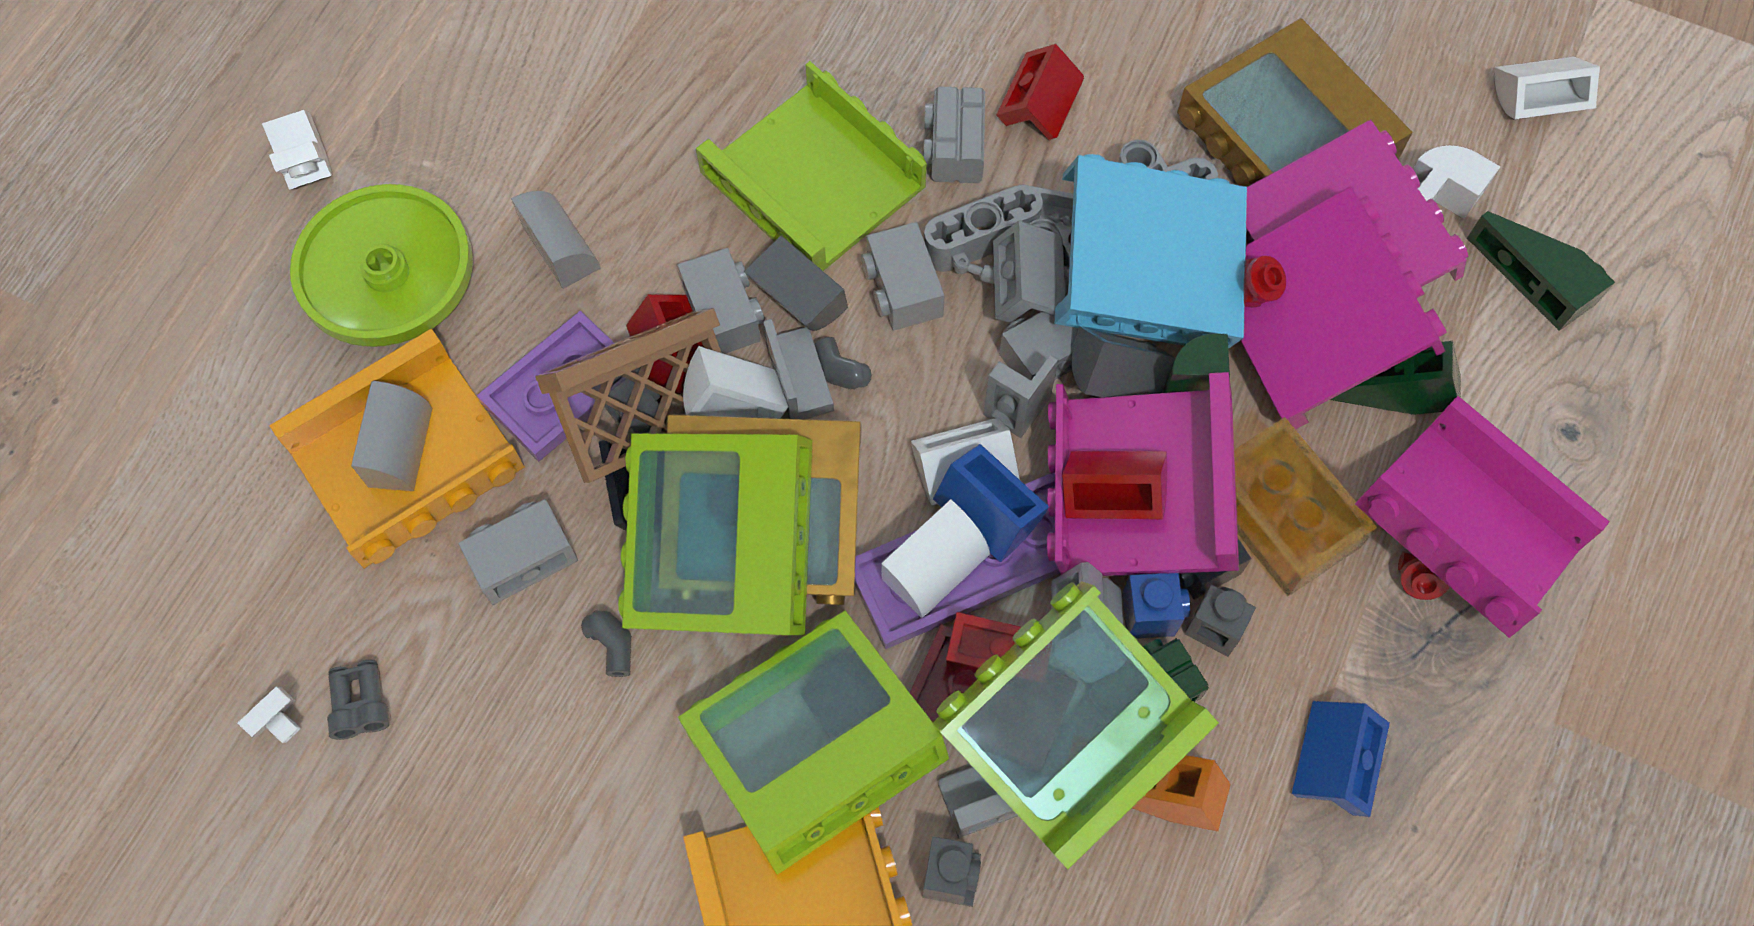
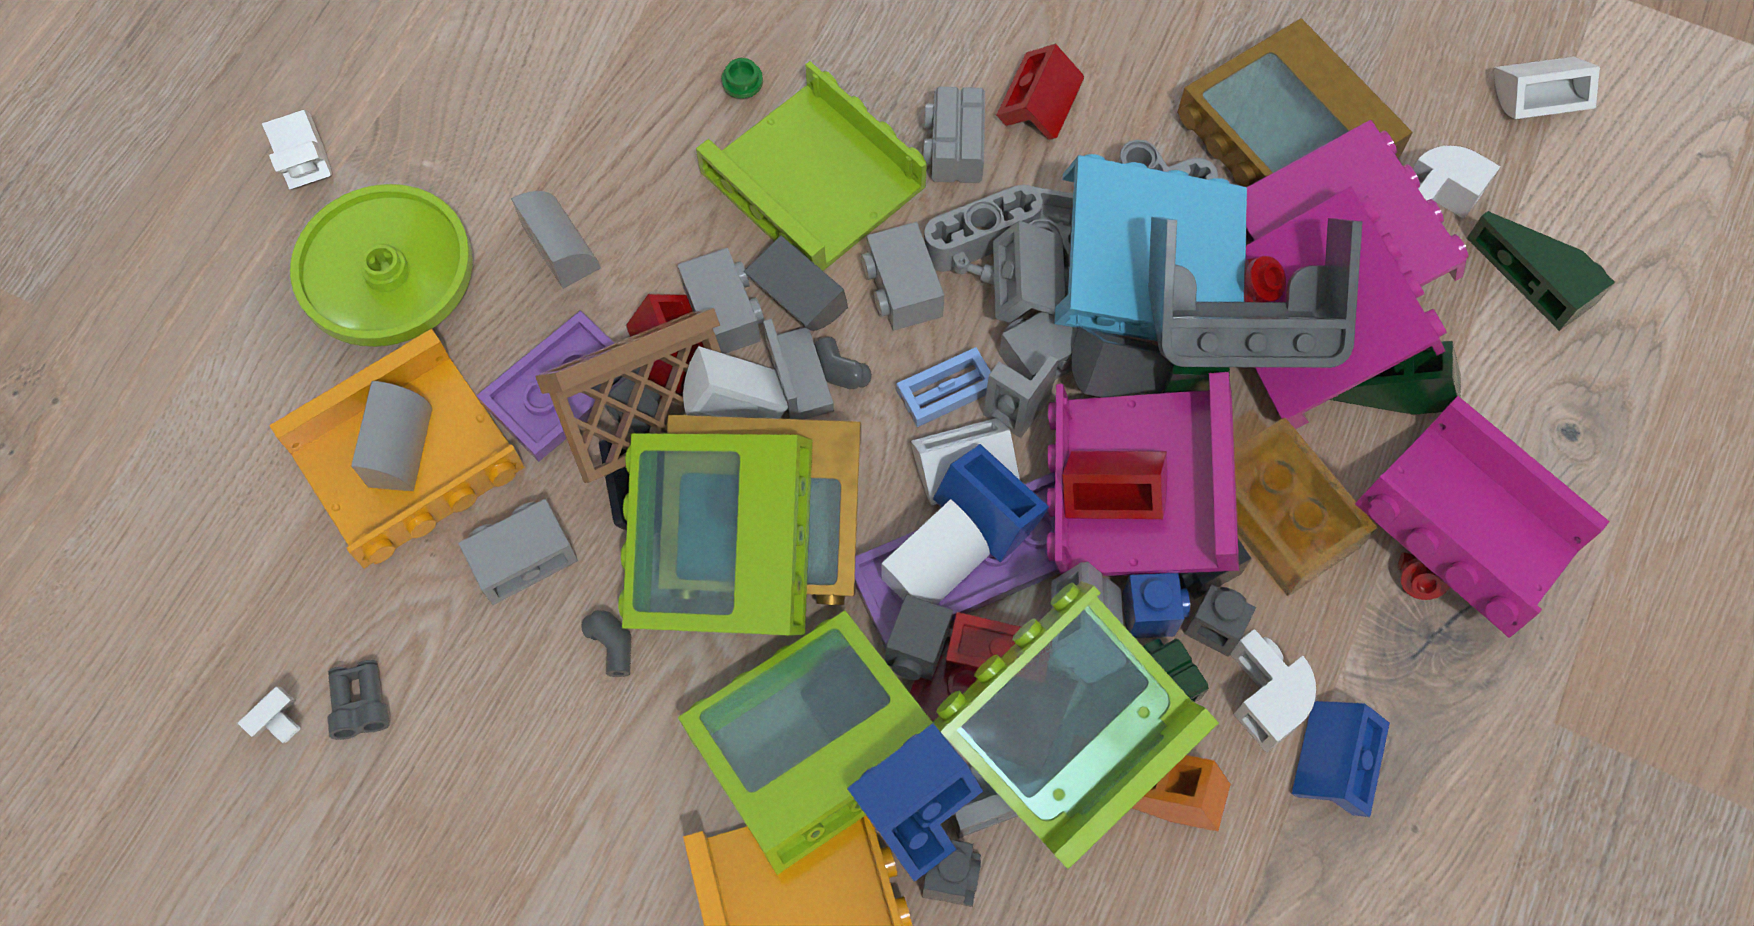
none -> green plate [722,58,763,99]
none -> blue brick [847,723,983,882]
none -> dark grey brick [885,594,953,681]
none -> light blue tile [896,347,991,427]
none -> dark grey windscreen [1148,217,1362,368]
none -> white brick [1230,629,1316,753]

